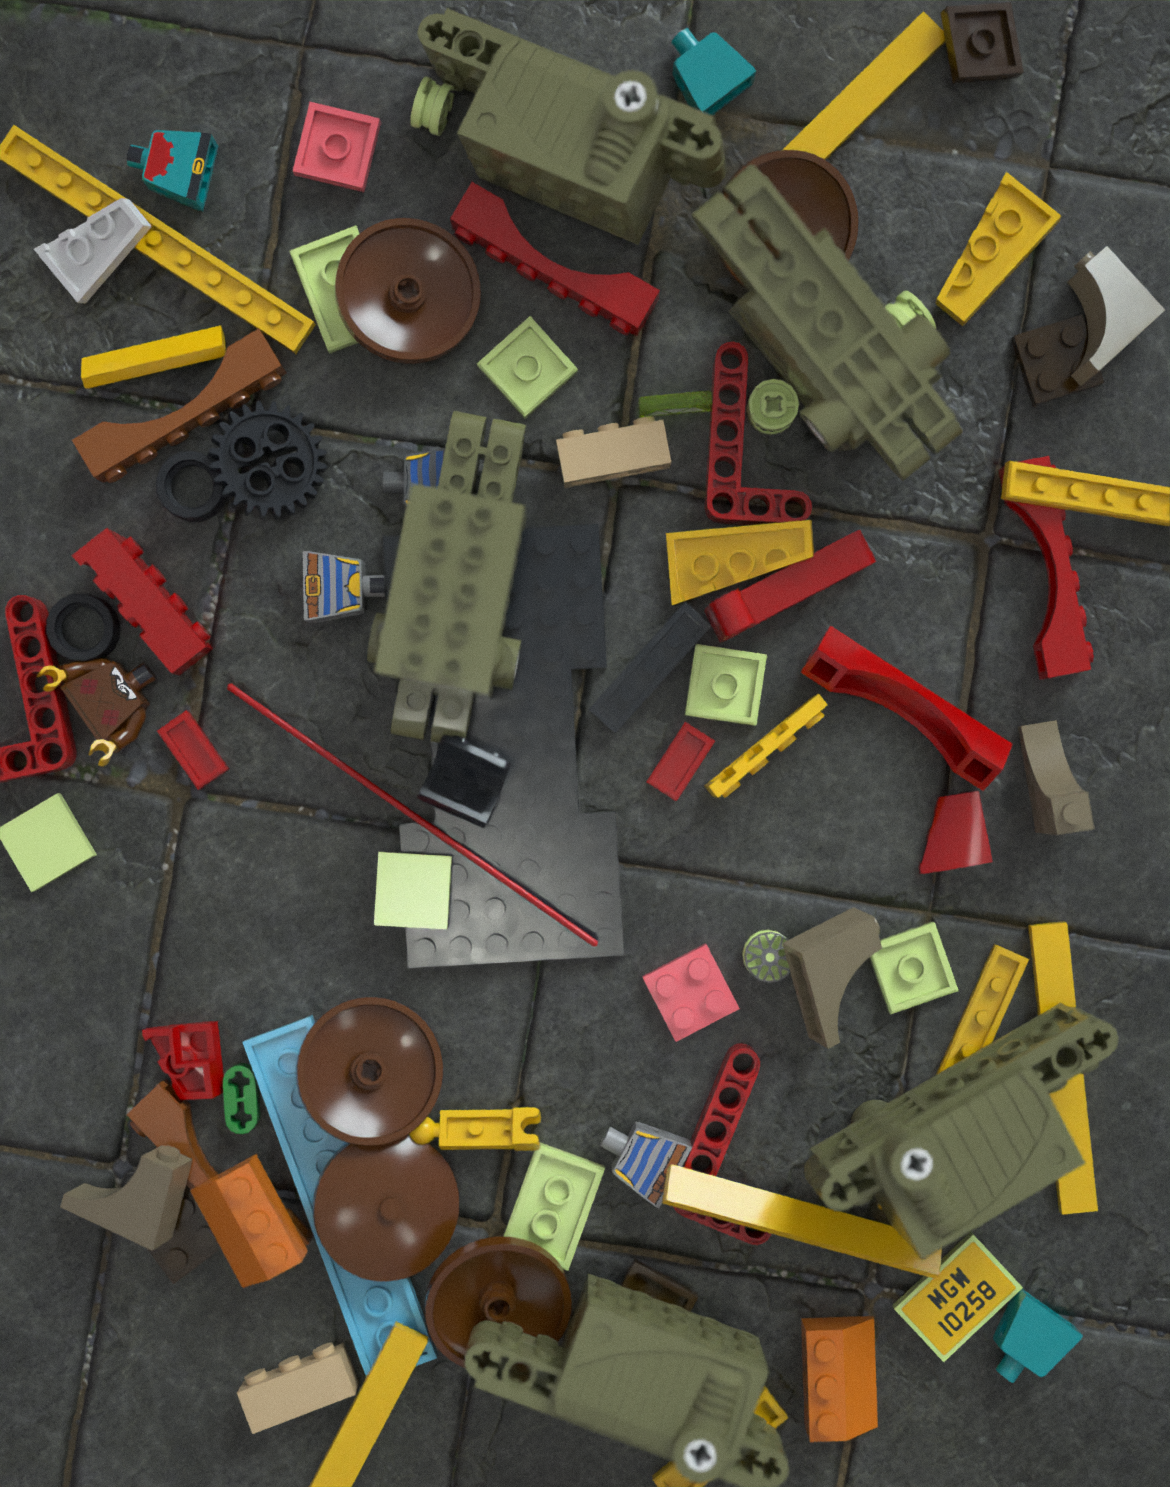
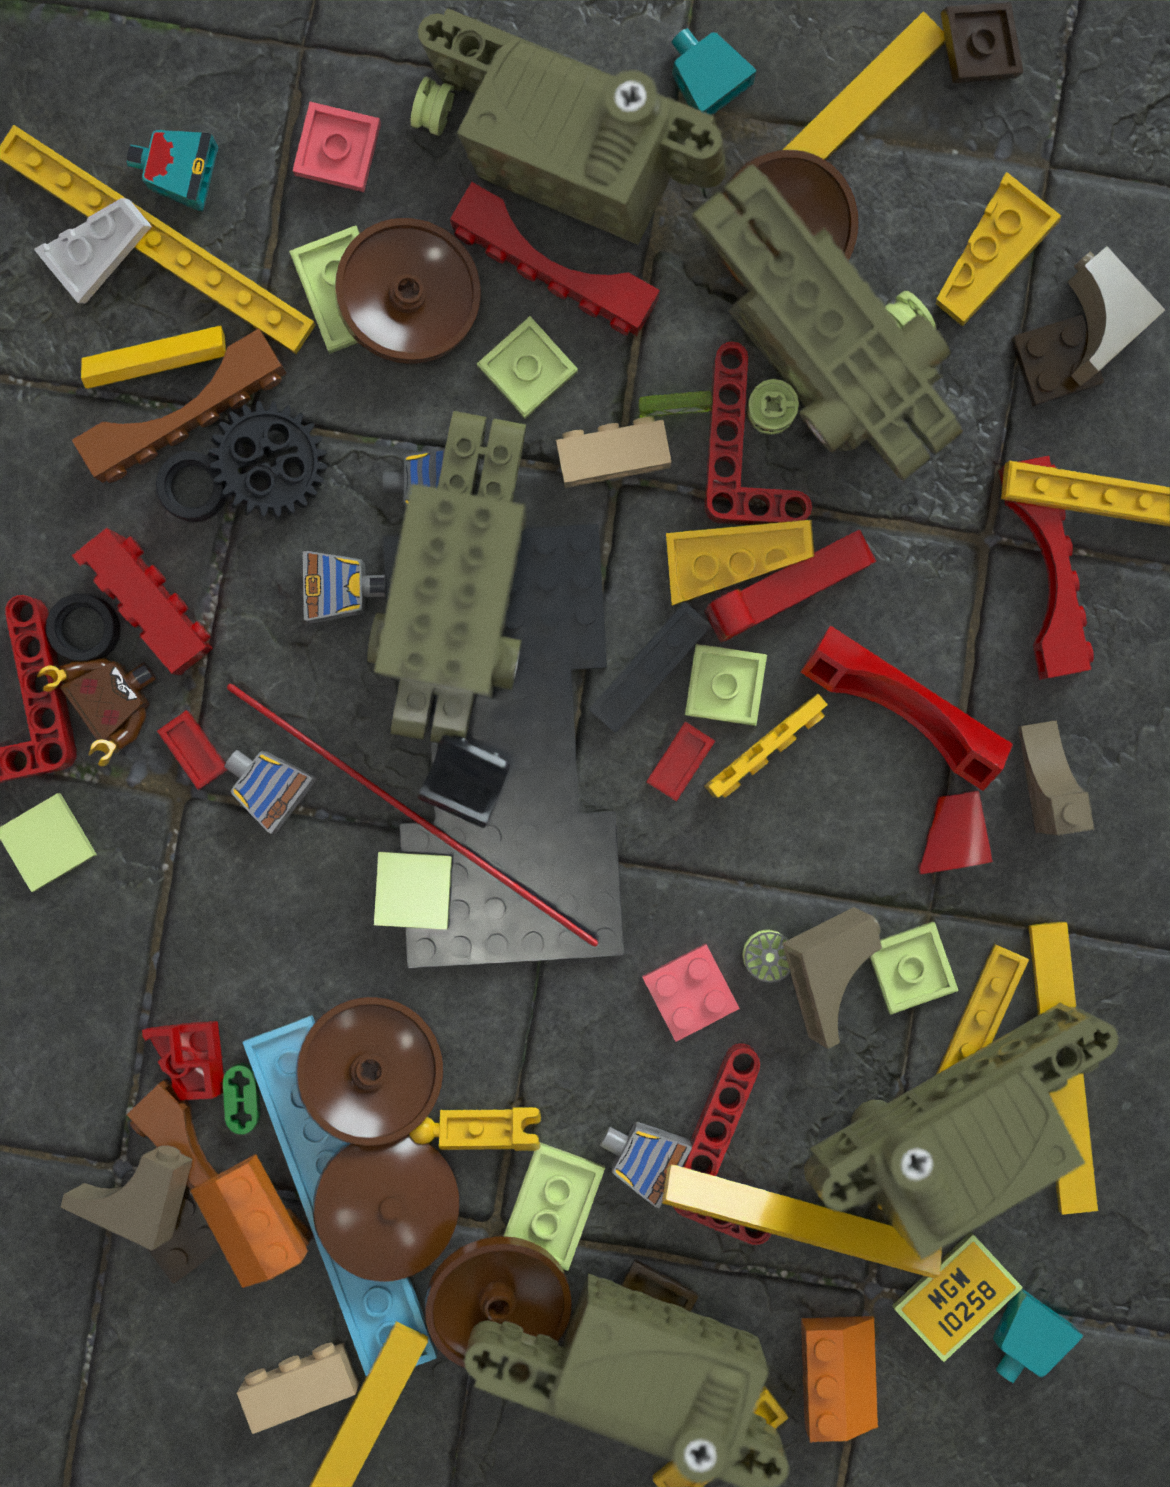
none -> torso [224,750,318,834]

